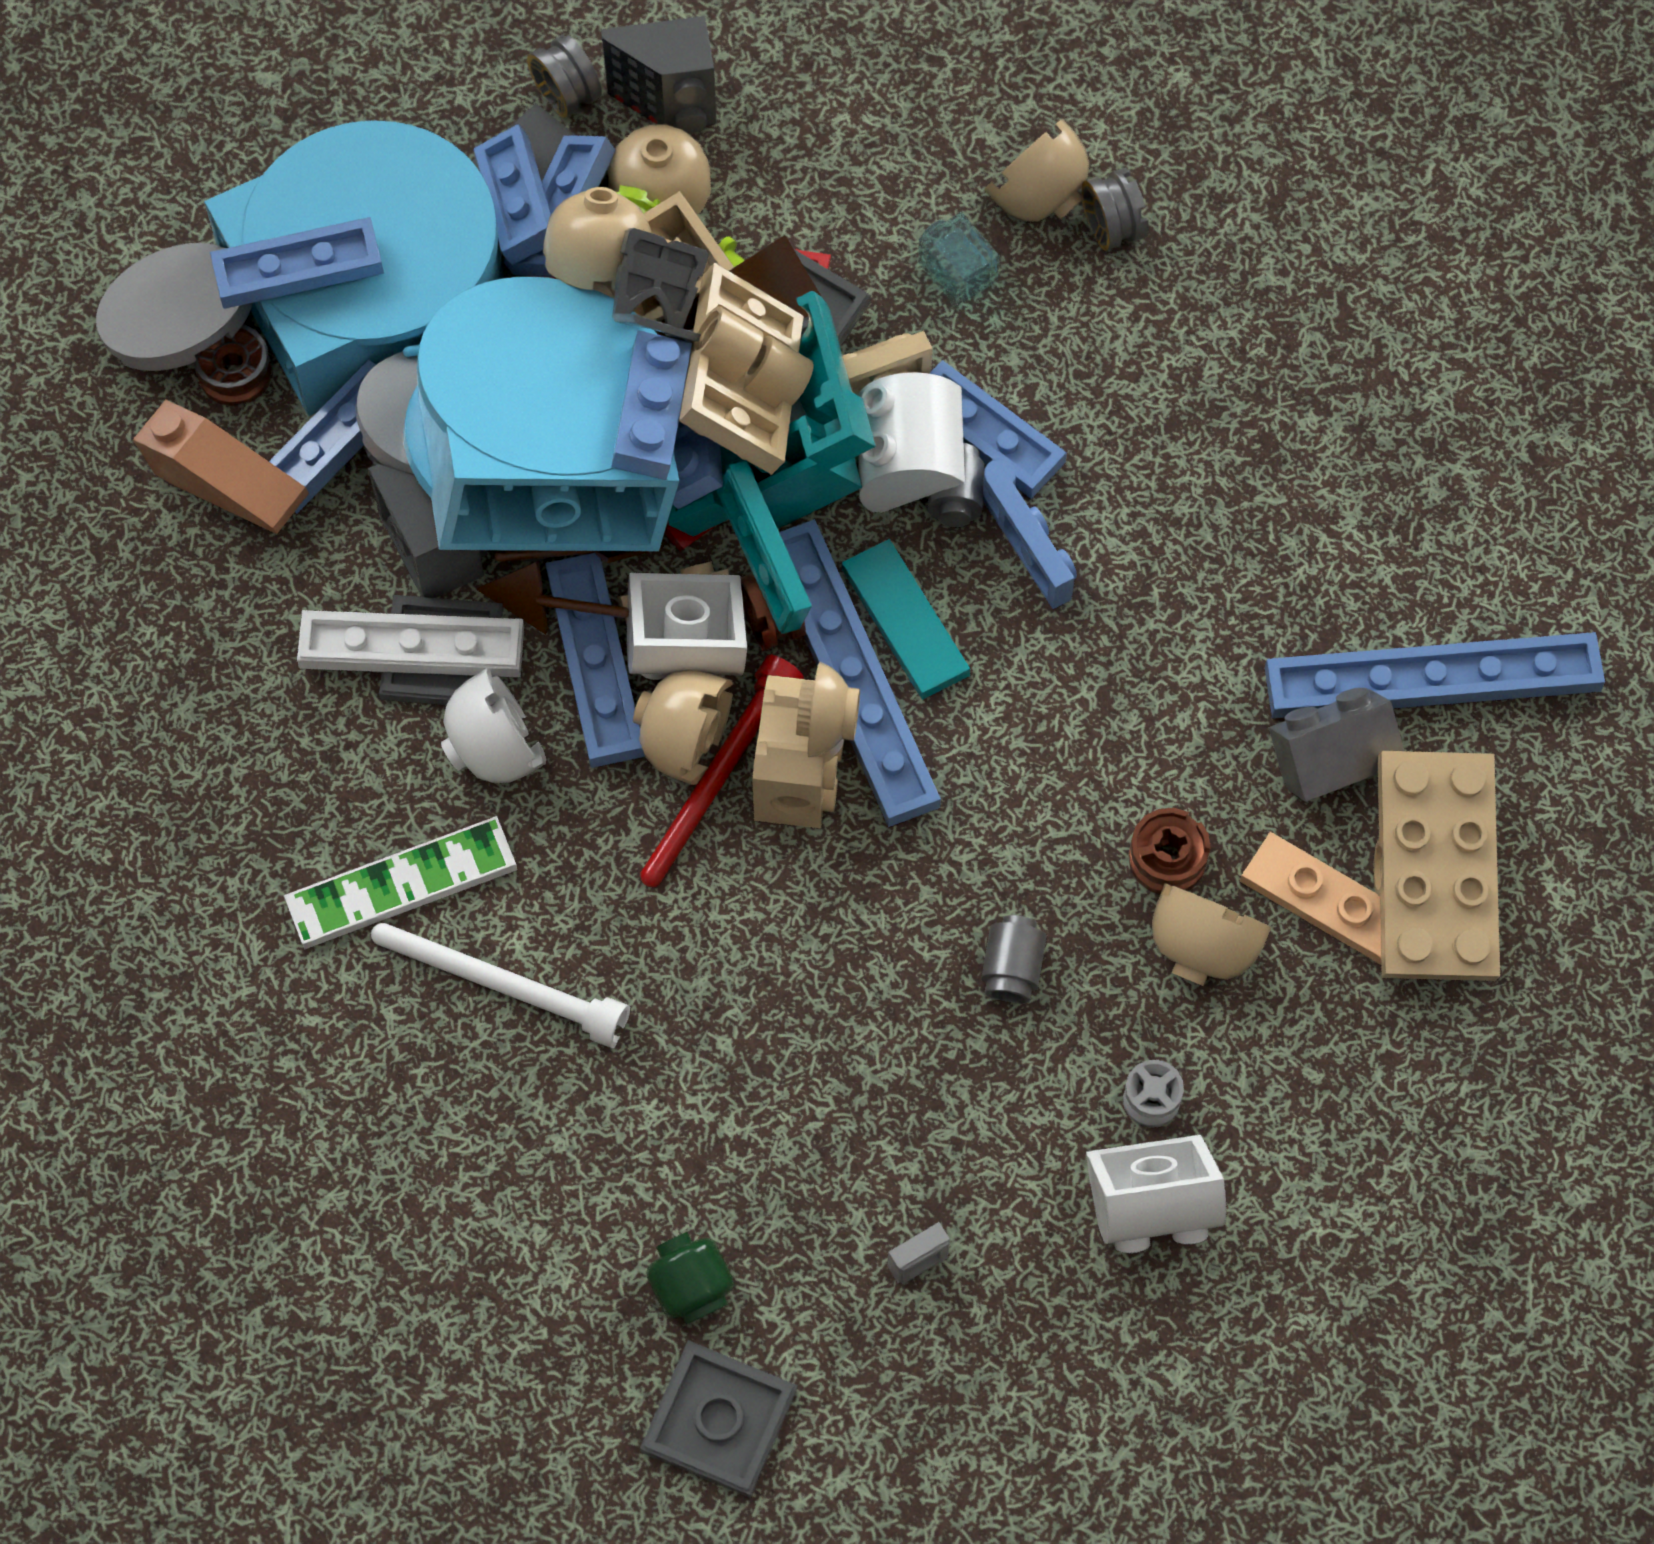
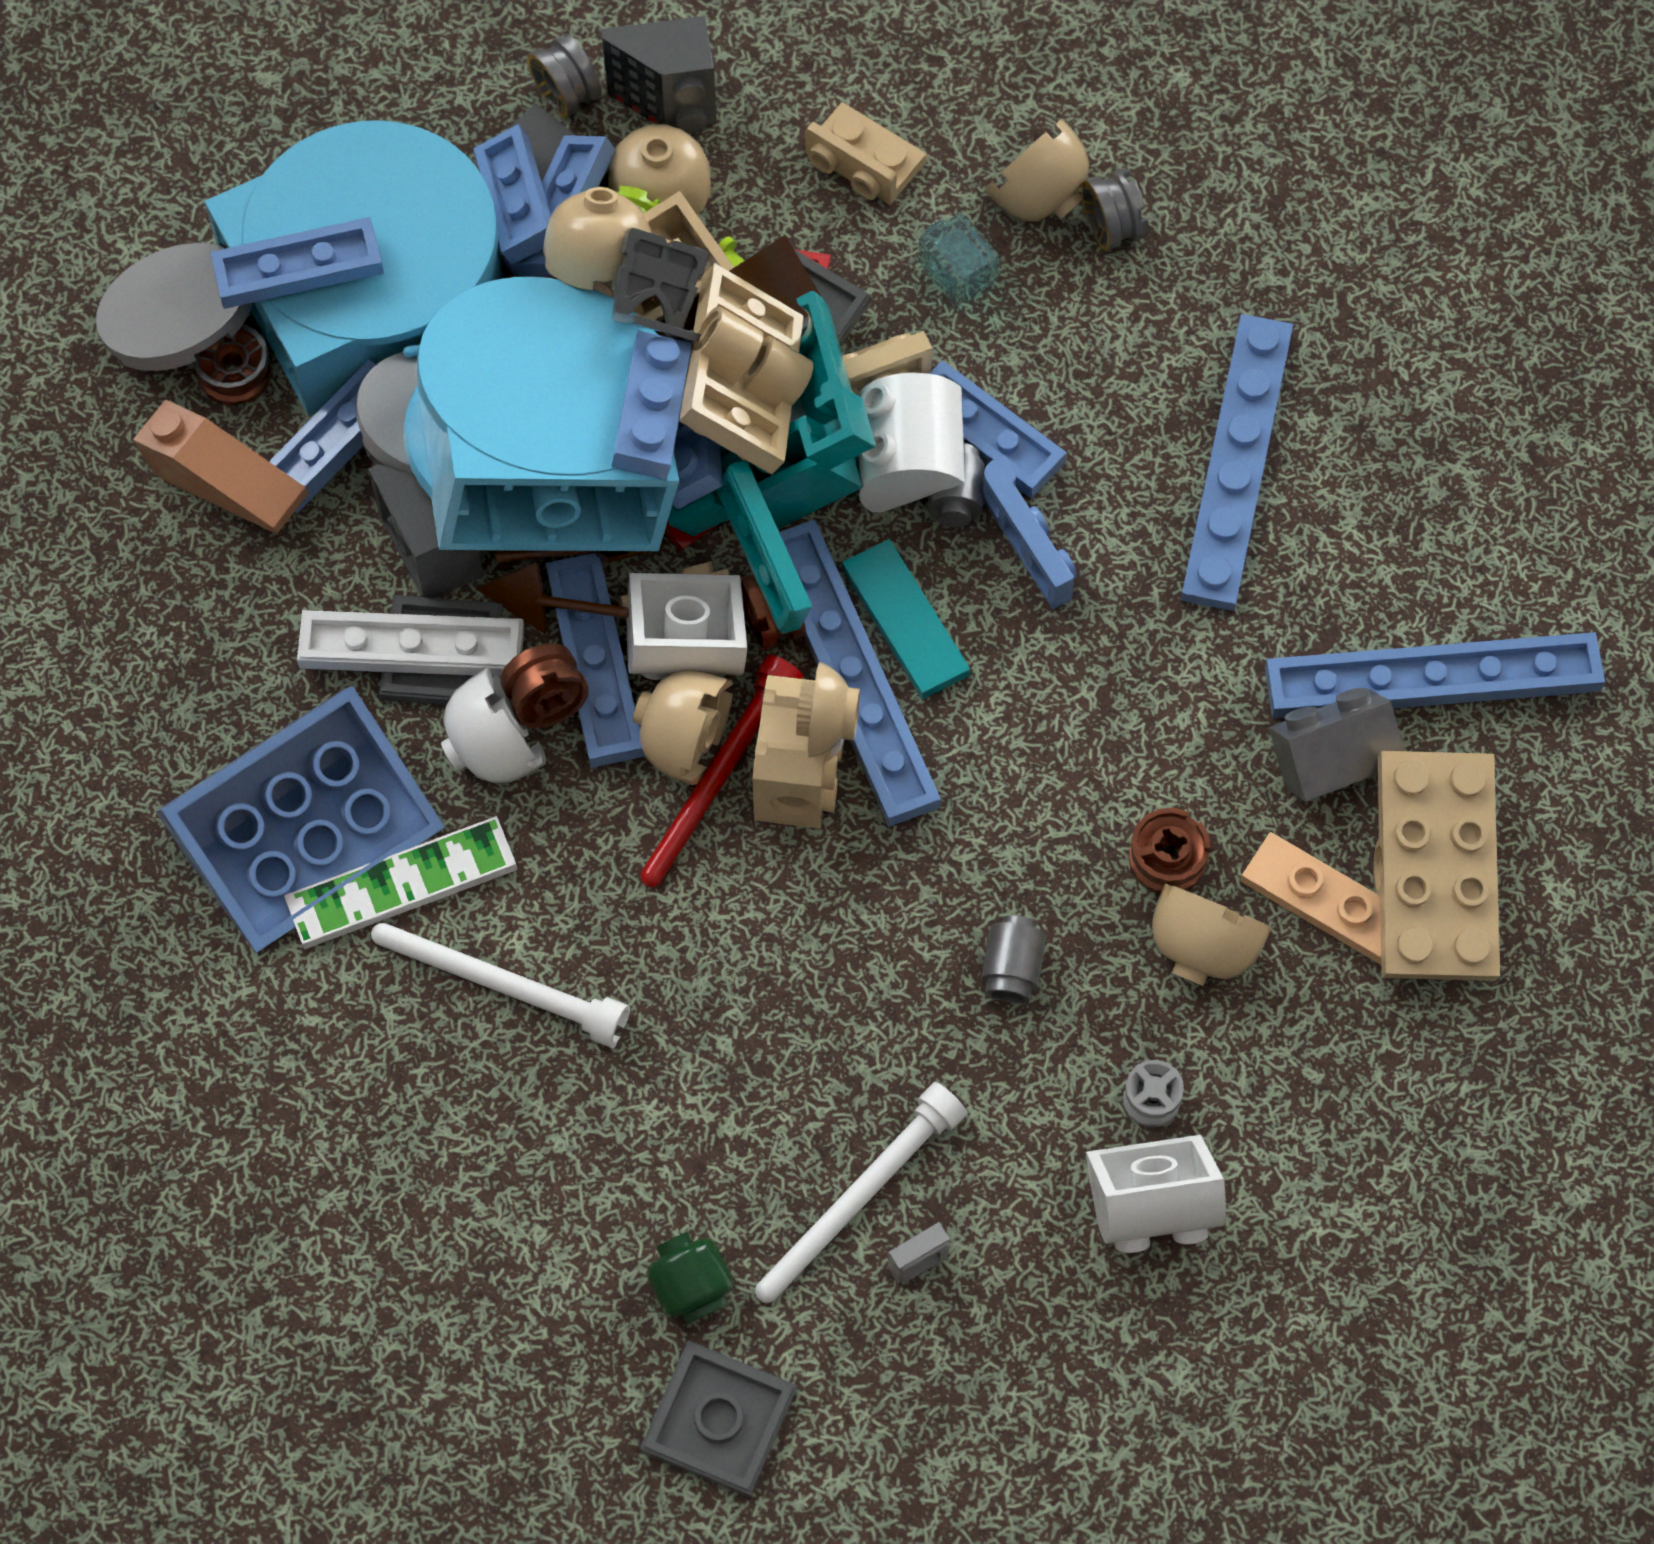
none -> medium blue slope [156,686,445,953]
none -> copper wheel [500,643,589,728]
none -> white piece [755,1082,967,1303]
none -> tan bracket [805,102,926,205]
none -> medium blue plate [1181,314,1293,611]

